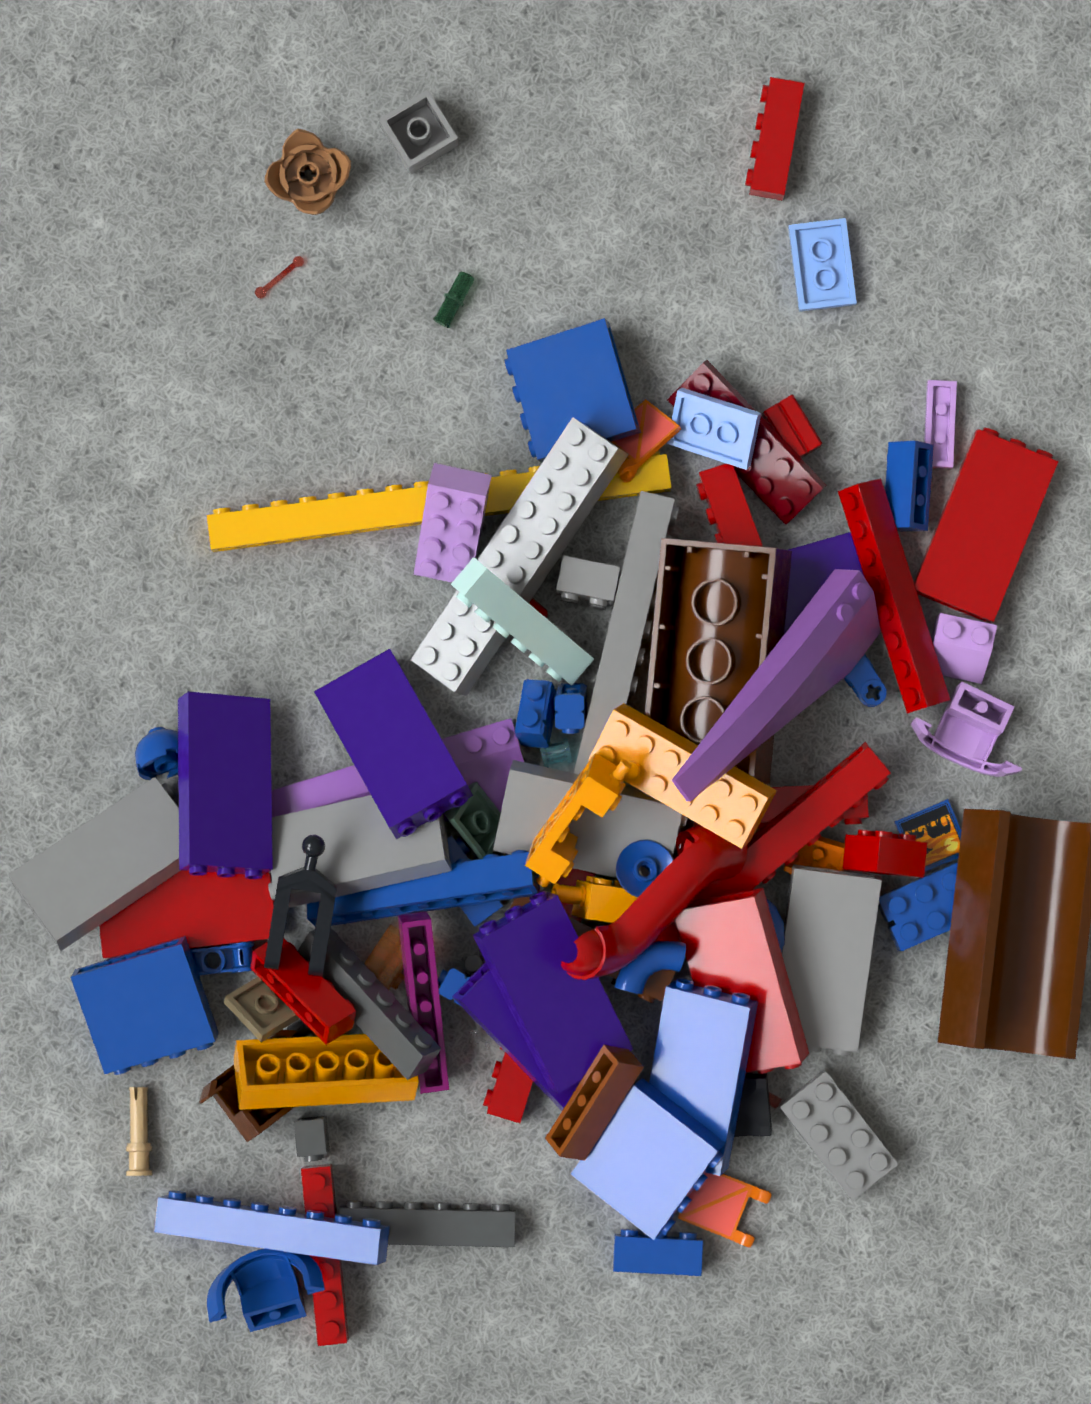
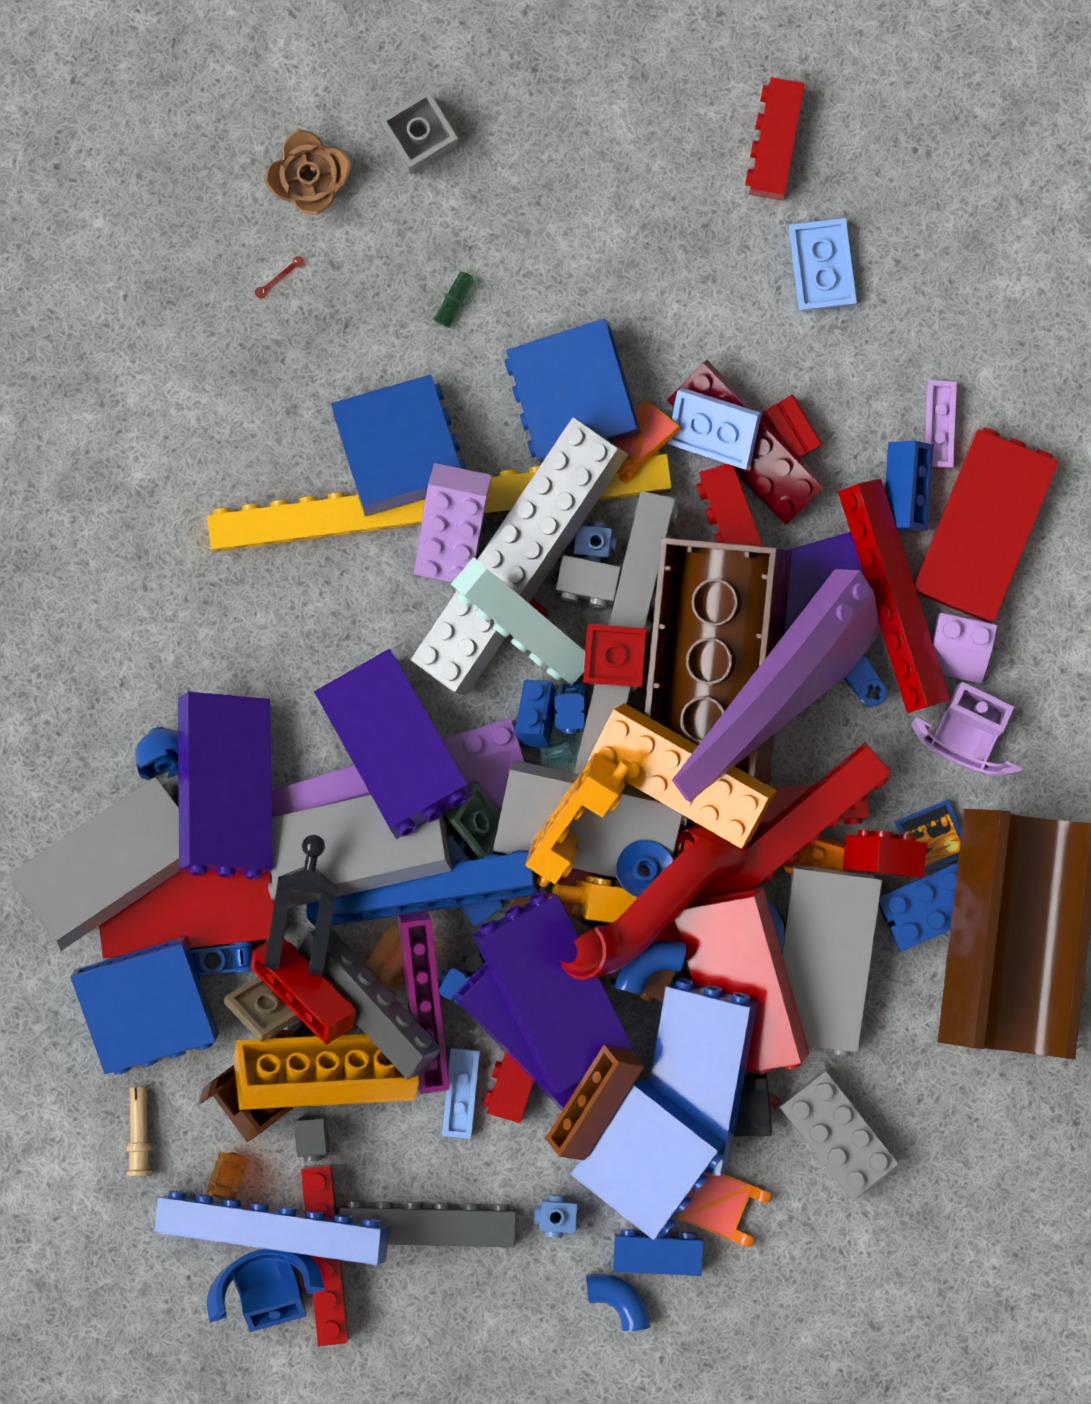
none -> clear orange brick [207,1151,248,1199]
none -> blue brick [331,374,467,516]
none -> light blue plate [442,1048,480,1139]
none -> medium blue brick [534,1195,577,1238]
none -> medium blue brick [574,522,616,563]
none -> red plate [583,624,646,688]
none -> blue cylinder [586,1274,651,1331]

